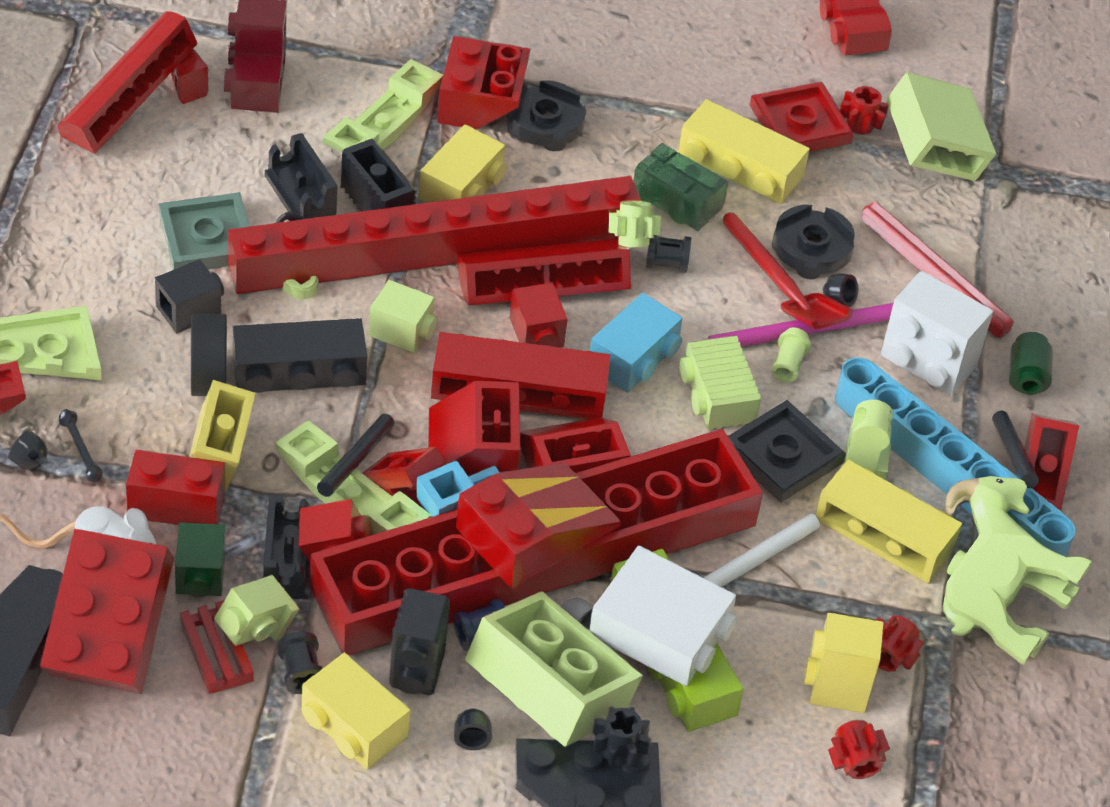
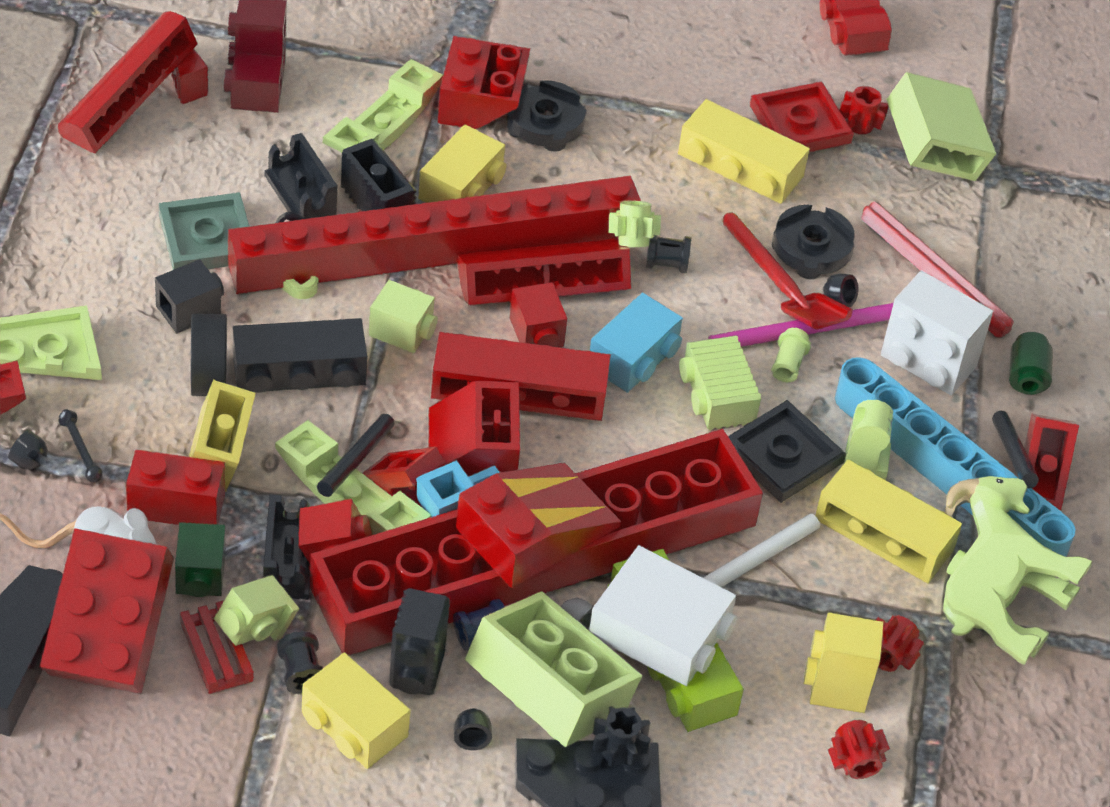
red slope [520,417,631,473] -> none
clear green brick [633,143,728,231] -> none

